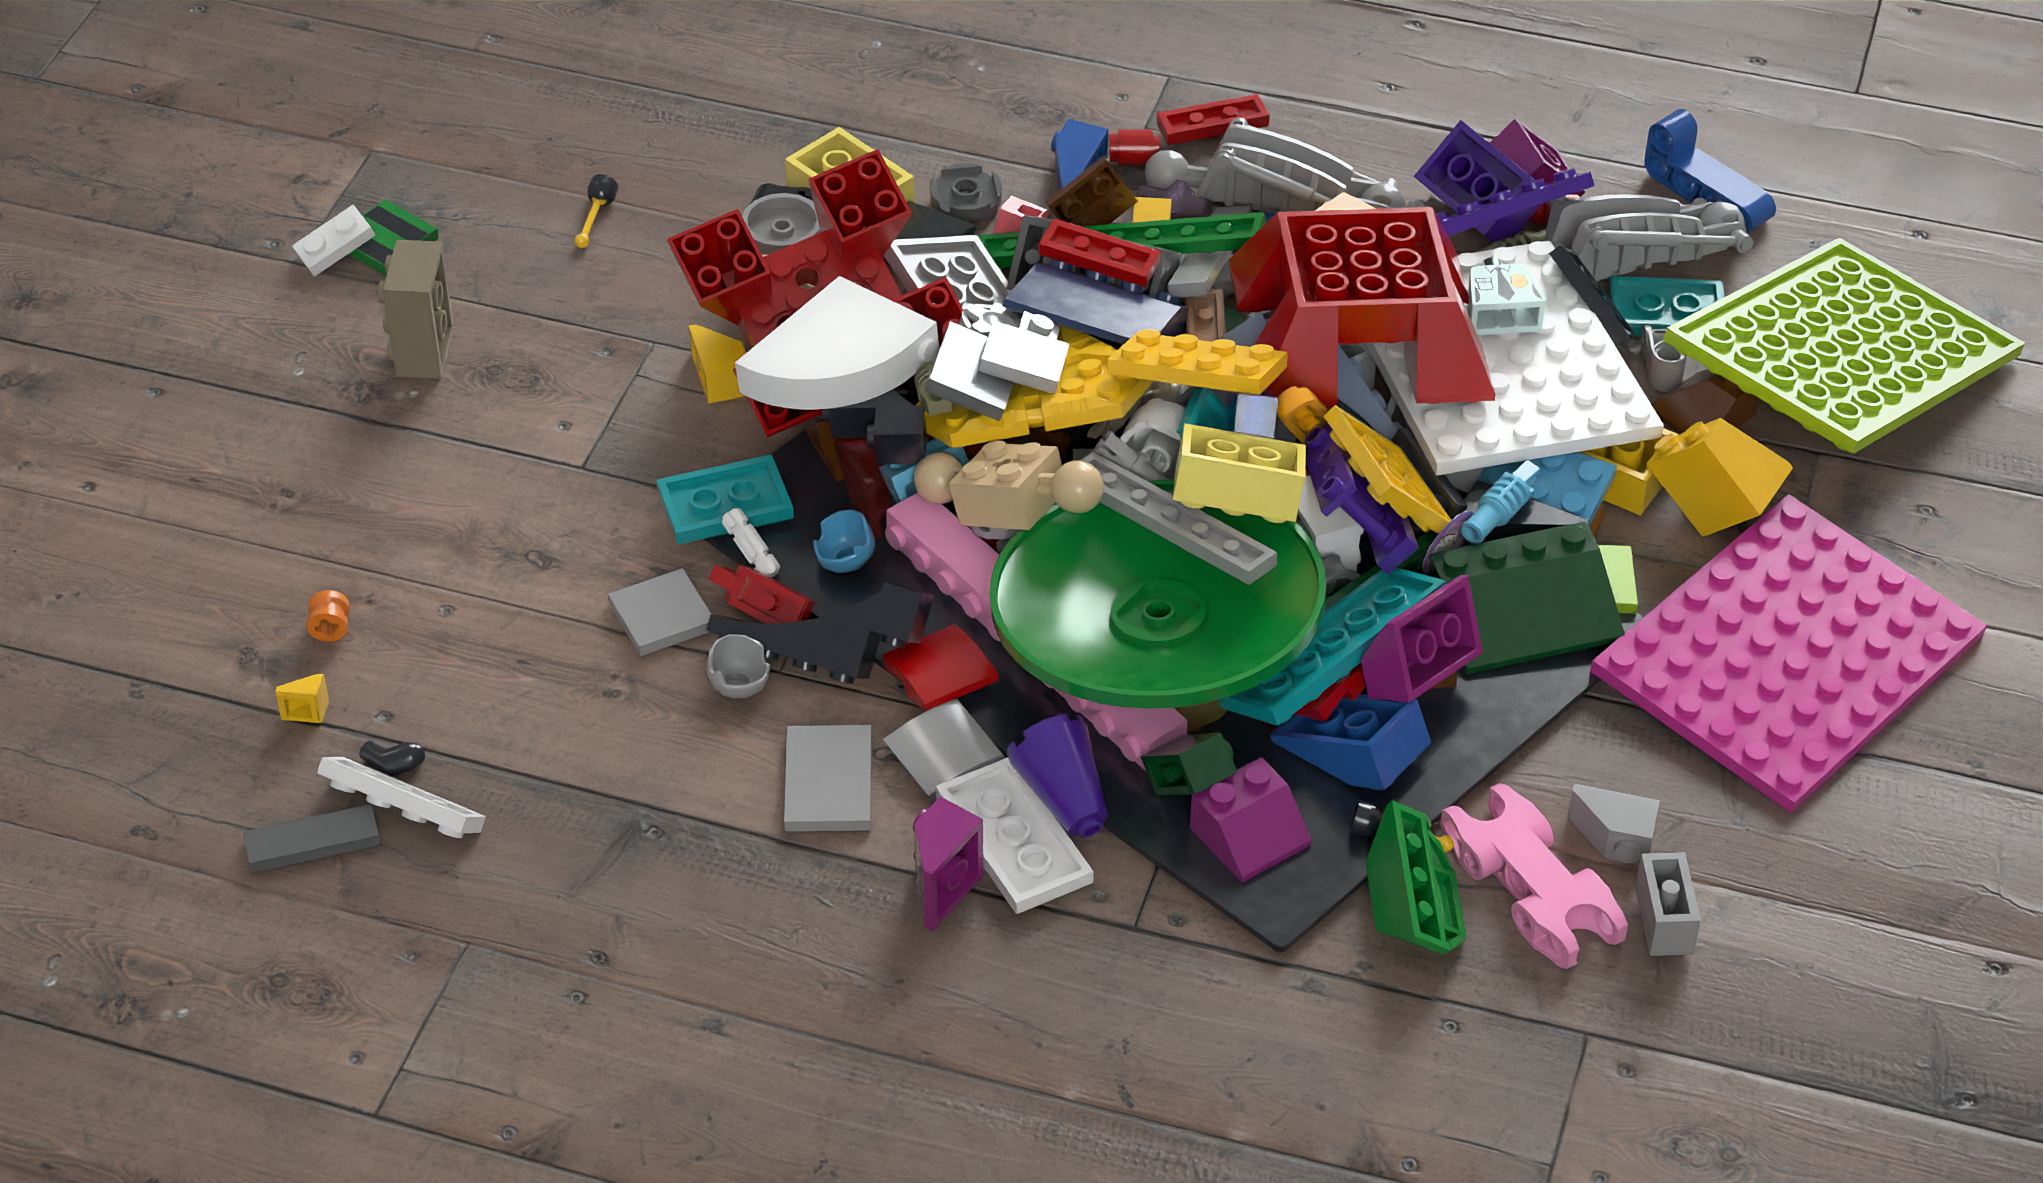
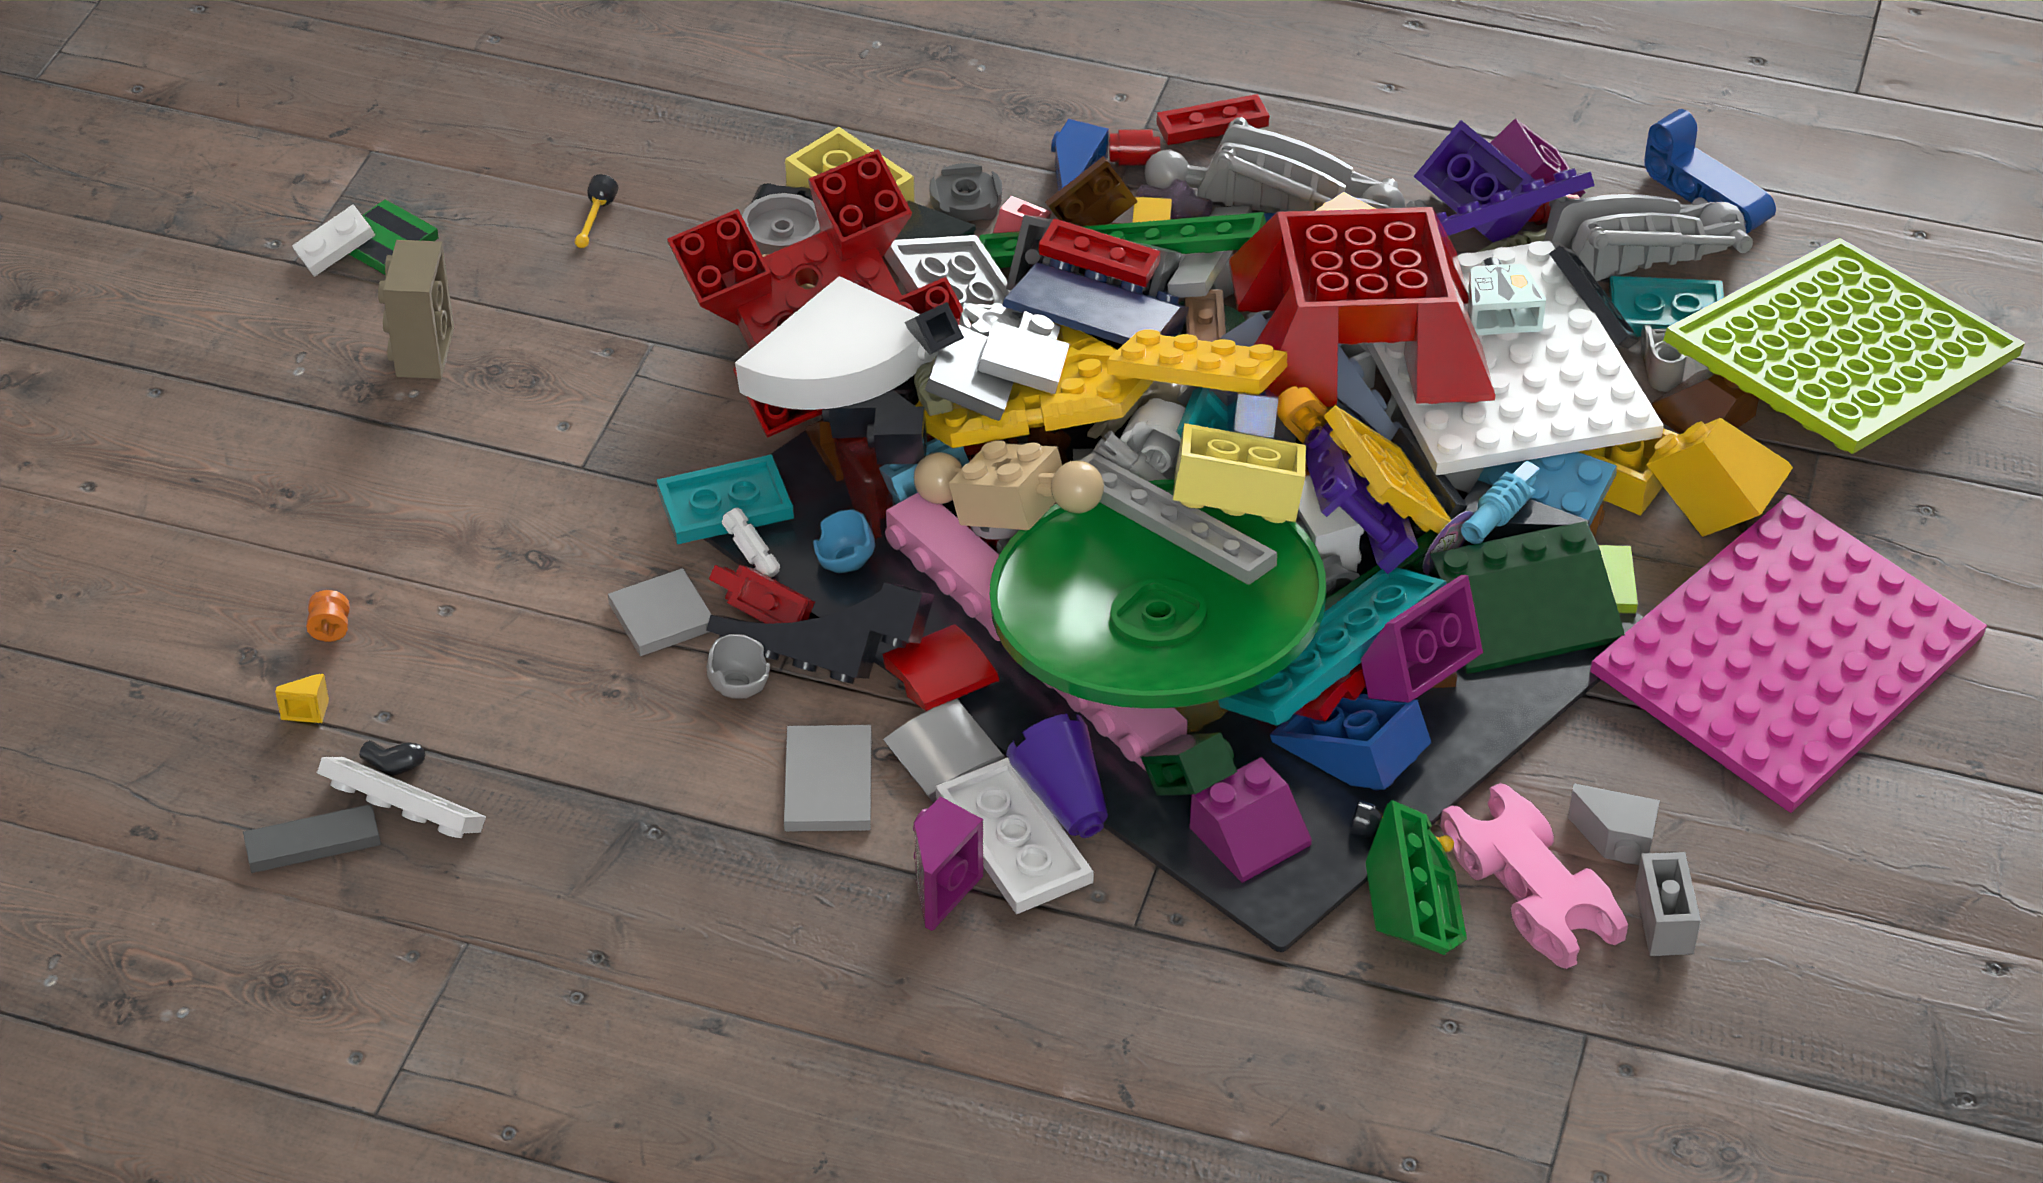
yellow slope [689,324,746,404] -> none
none -> black slope [904,302,964,355]

